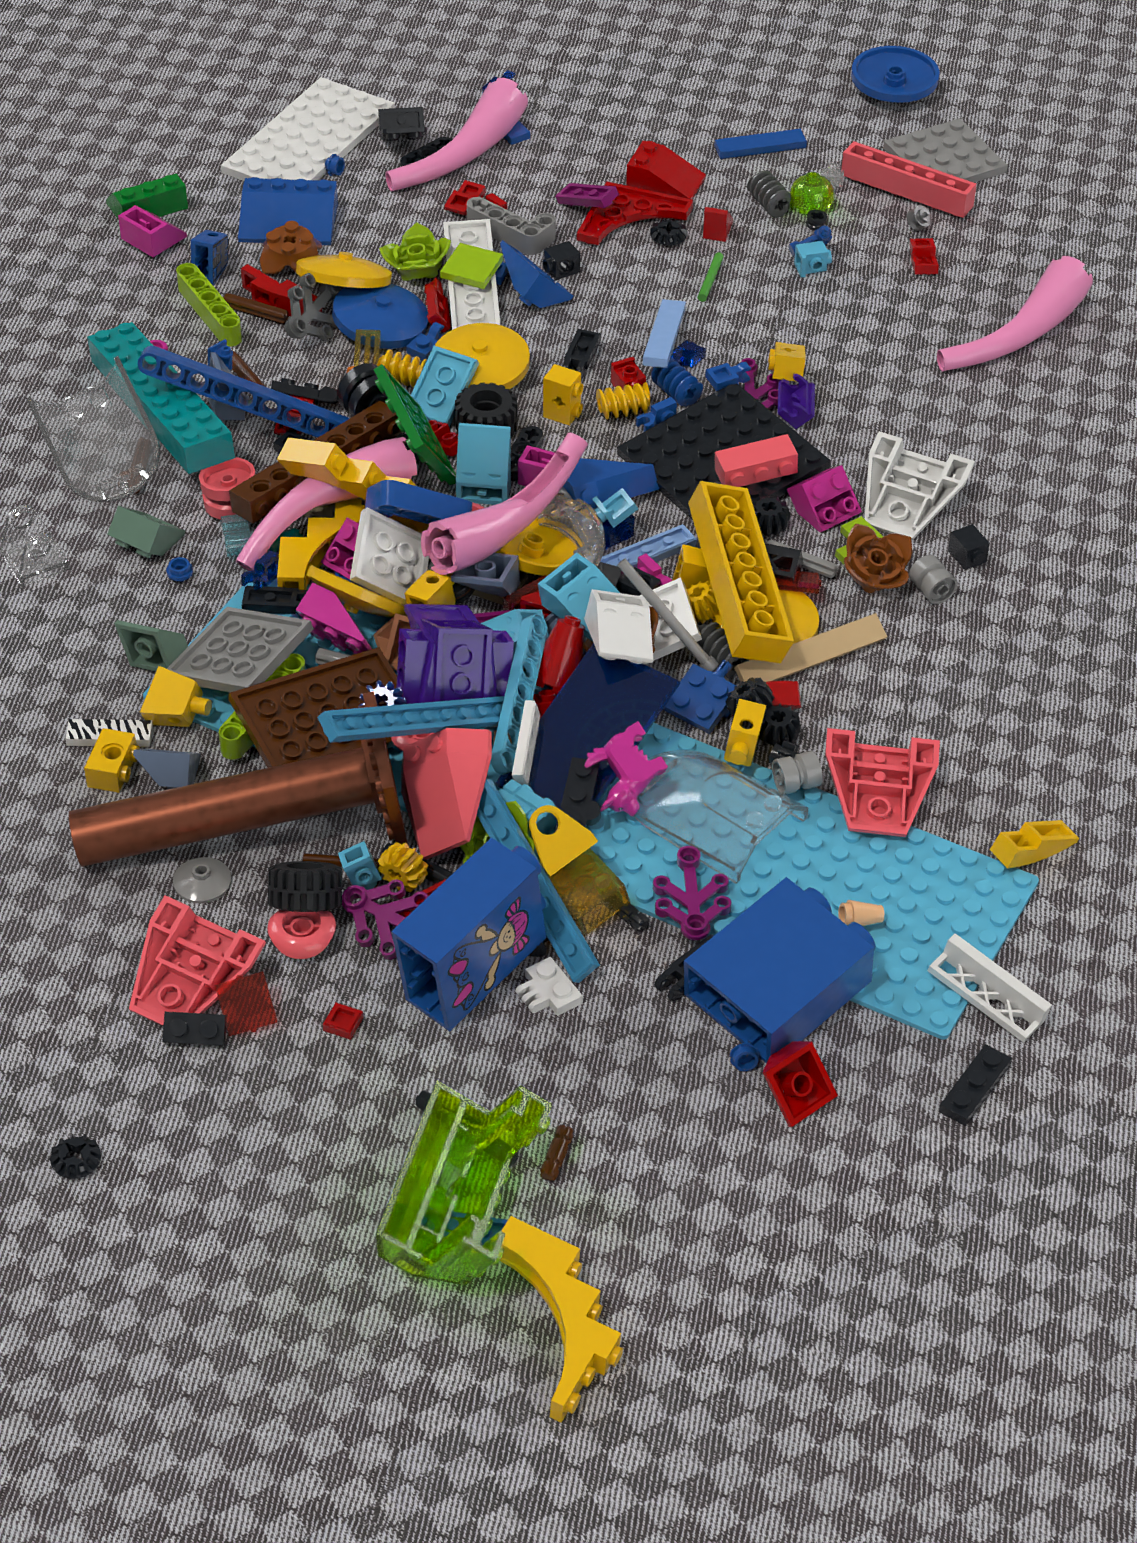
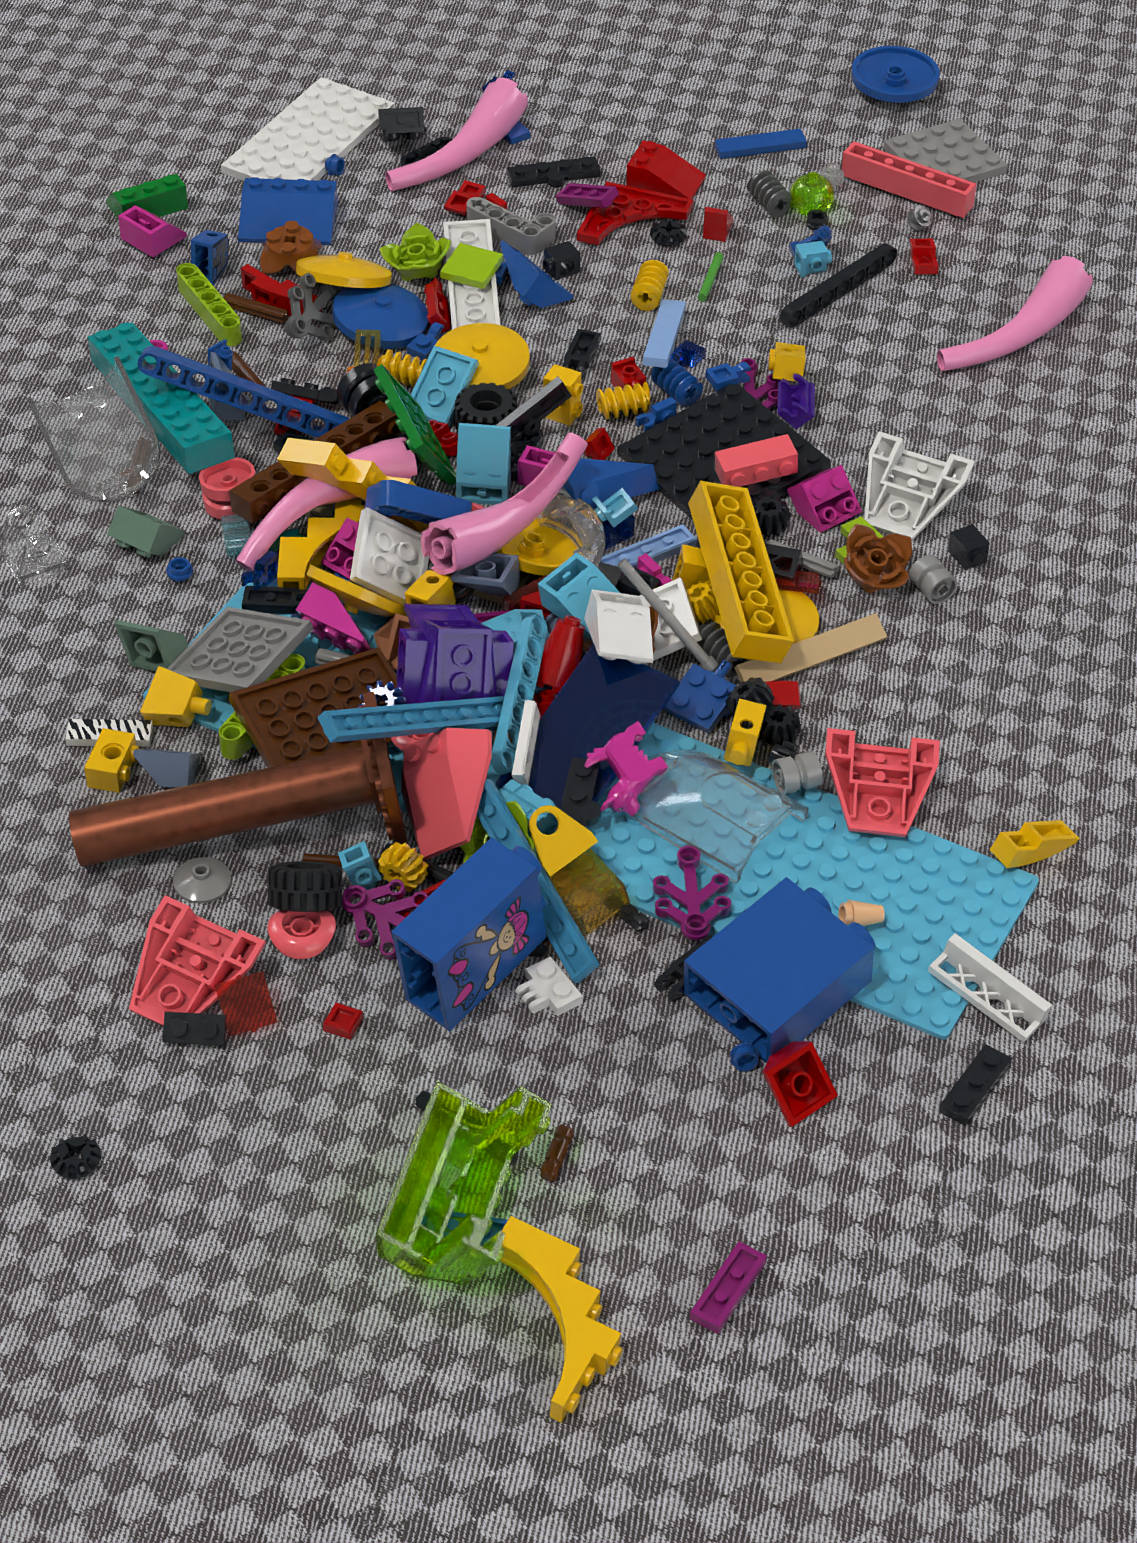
none -> black hinge [496,376,572,444]
none -> black hinge [507,156,600,188]
none -> red tile [583,427,615,460]
none -> yellow piece [630,260,669,311]
none -> magenta plate [689,1241,767,1334]
none -> black beam [780,243,897,328]

